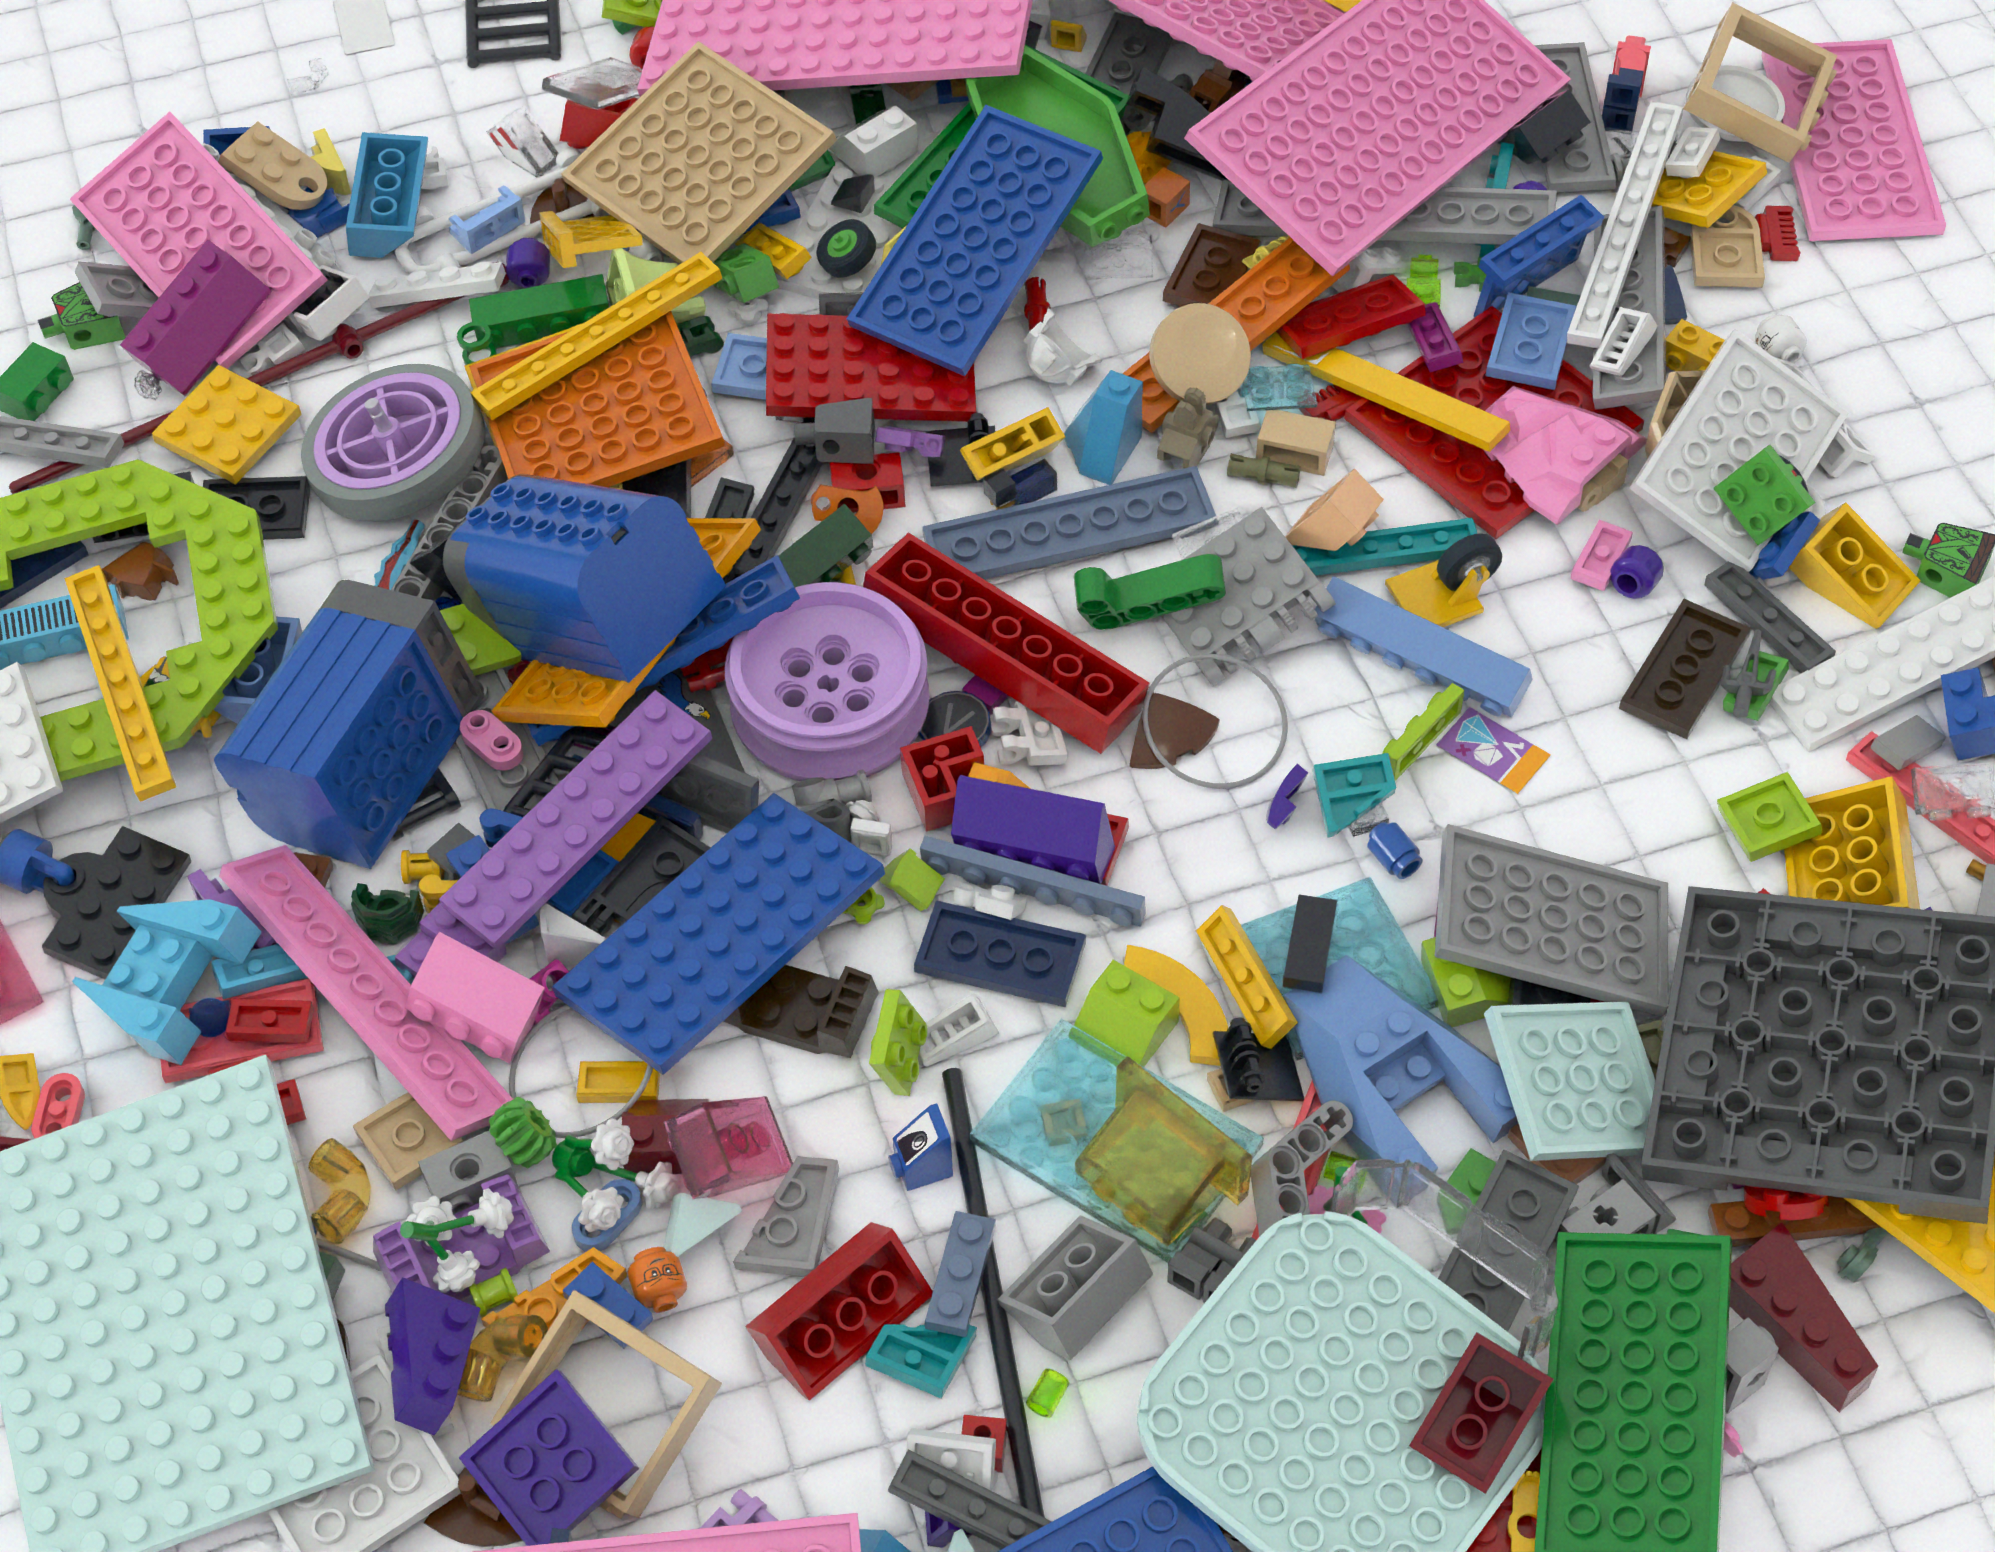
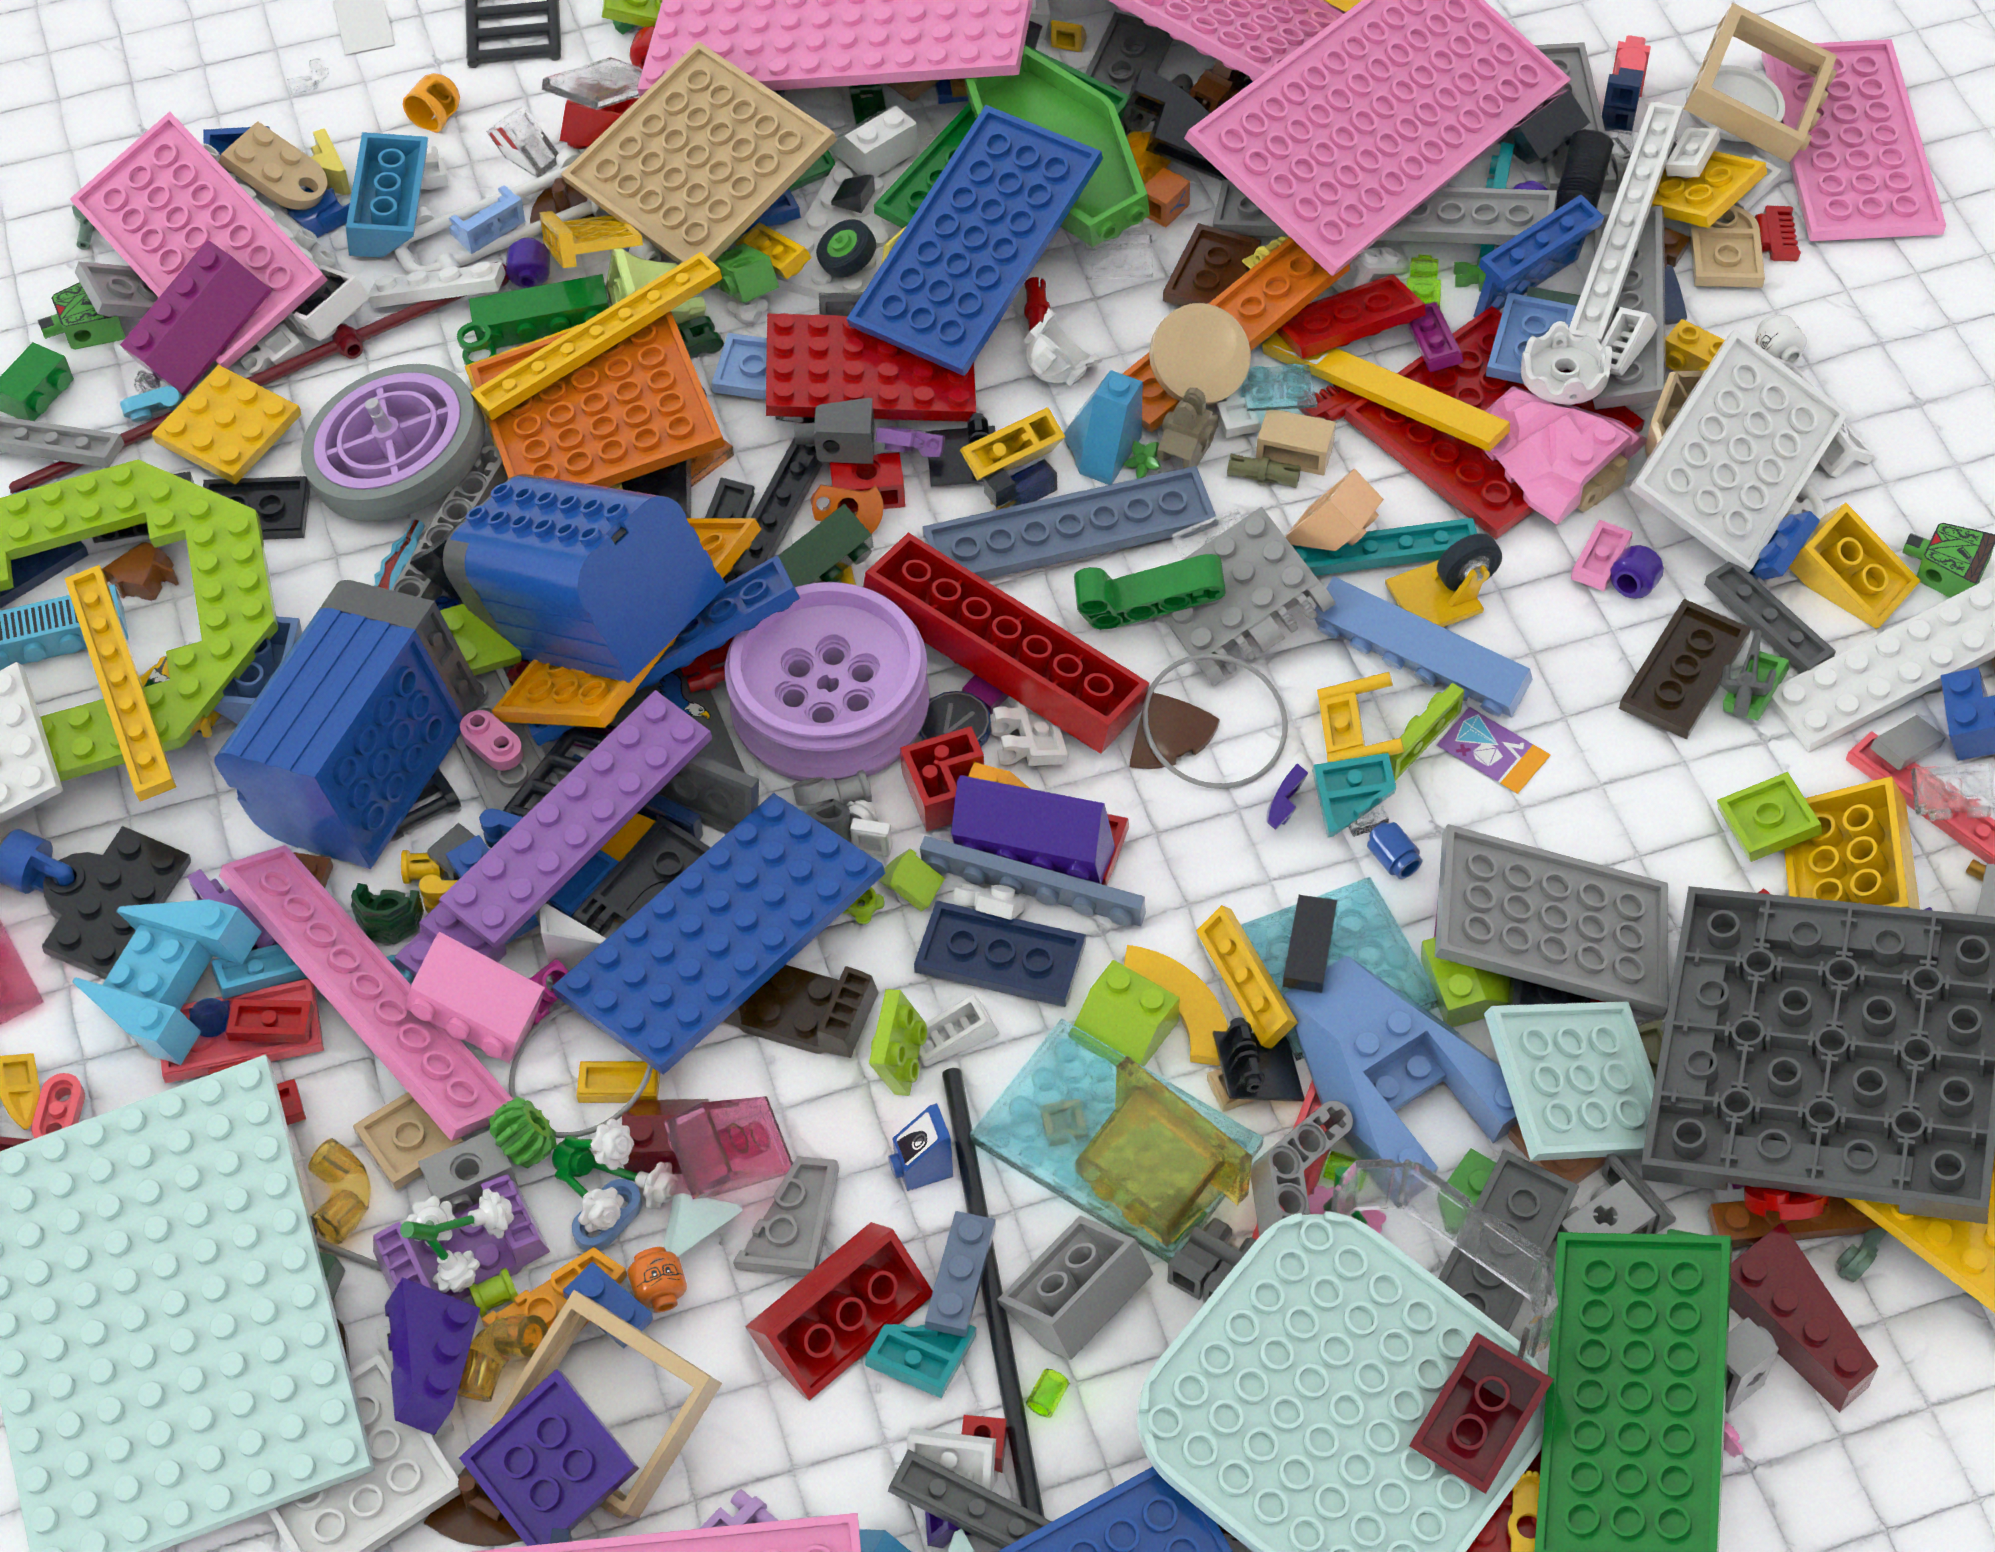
bright green plate [1714,445,1816,545] -> none
none -> medium azure plate [120,386,186,422]
none -> light orange helmet [402,73,460,133]
none -> bright green plant [1123,440,1162,479]
none -> yellow plate [1317,671,1404,762]
none -> white plate [1521,321,1612,406]
none -> black piece [1555,129,1614,235]

